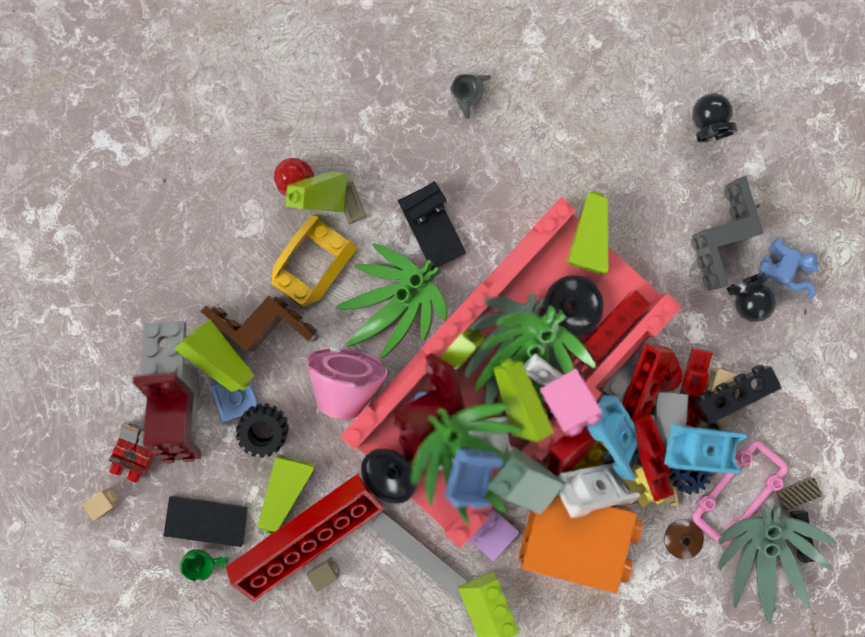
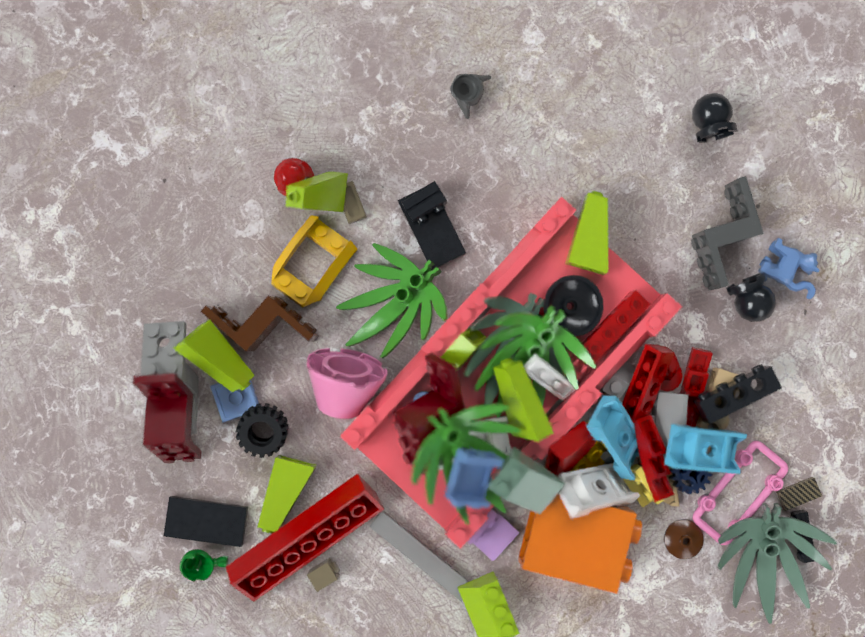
tan brick [82,488,120,521] -> none
hips [109,422,155,483] -> none
black dish [361,448,417,504] -> none
bright pink brick [540,369,603,436] -> none

